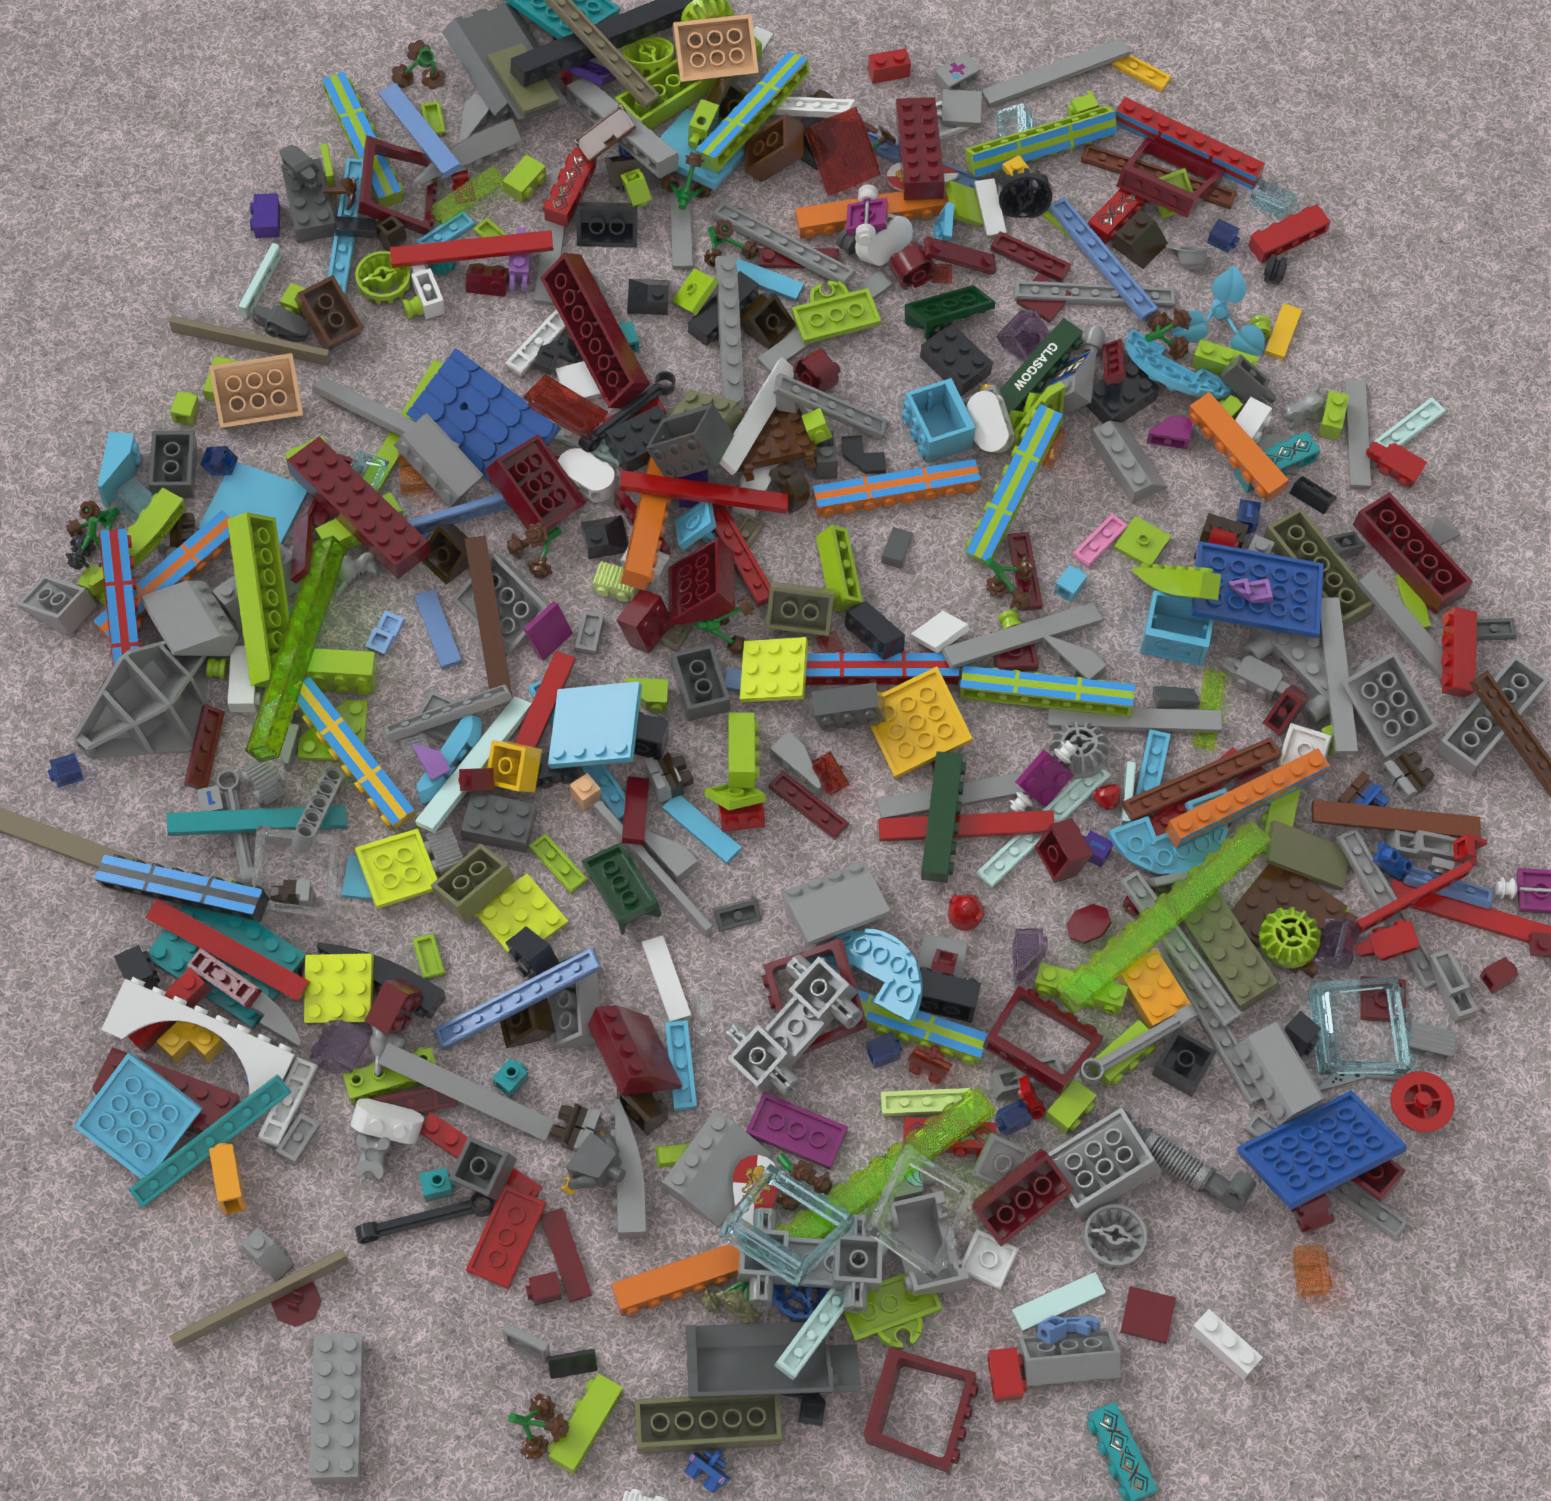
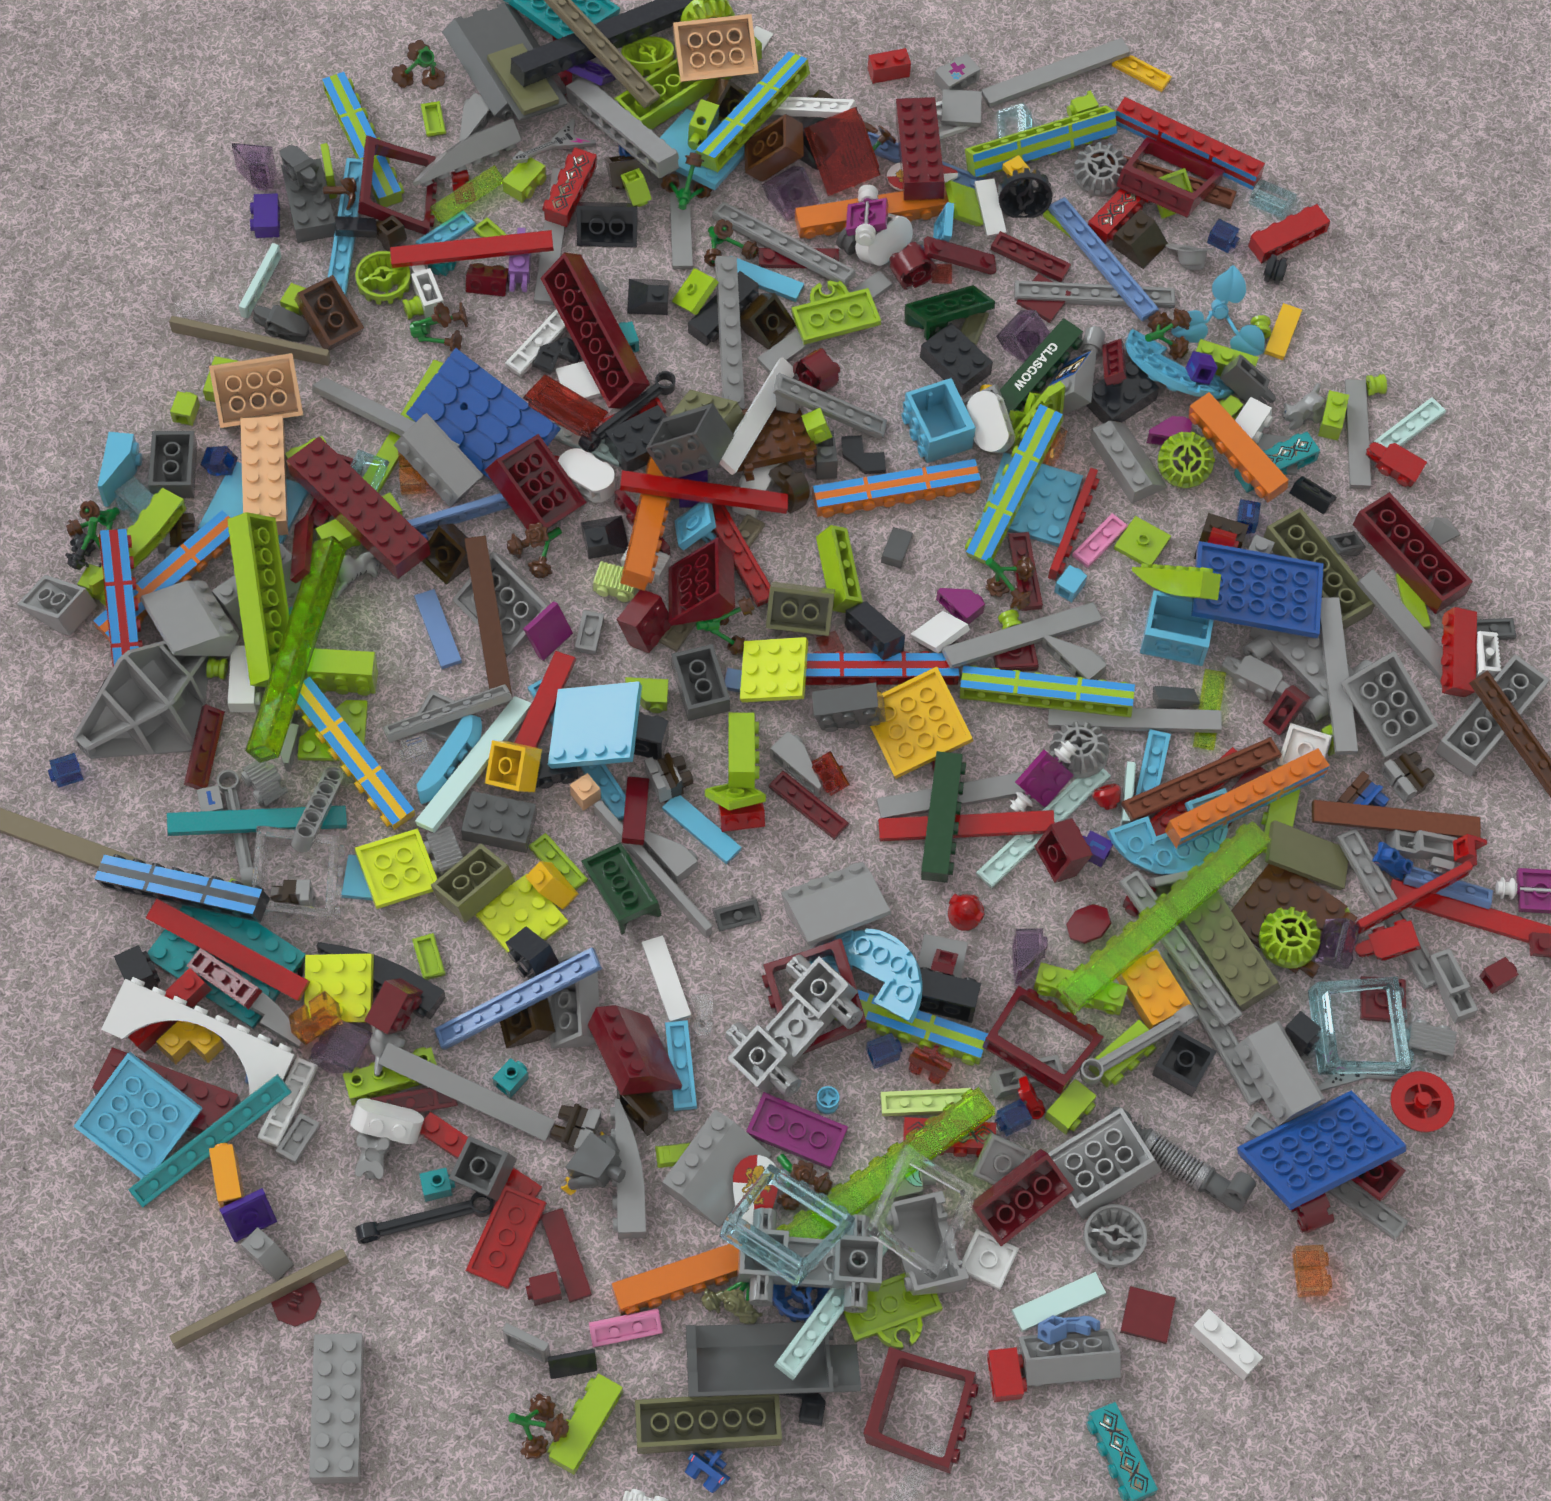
light blue slope [365,610,406,655] -> none
medium blue tile [378,83,462,178] -> none
medium lavender slope [412,744,451,781] -> none
dark red brick [458,768,494,791] -> none
door [573,103,636,162] -> none
medium lavender slope [1229,578,1273,603] -> none
none -> dark purple tile [219,1188,277,1242]
none -> clear purple slope [232,143,277,190]
none -> light nougat brick [240,416,289,535]
none -> clear orange piece [289,991,342,1045]
none -> reddish brown plant [410,302,468,352]
none -> light grey piece [511,119,596,164]
none -> yellow slope [525,861,579,909]
none -> bright pink tile [589,1308,663,1348]
none -> clear purple slope [761,166,819,222]
none -> medium azure wheel [816,1086,839,1115]
none -> magenta slope [936,588,985,625]
none -> olive tile [960,312,989,346]
none -> medium azure plate [980,452,1083,547]
none -> red plate [1048,467,1100,581]
none -> light grey gear [1074,142,1127,197]
none -> lime gear [1157,432,1215,489]
none -> dark purple brick [1185,351,1218,385]
none -> lime wheel [1366,374,1387,396]
none -> white brick [1476,631,1502,678]

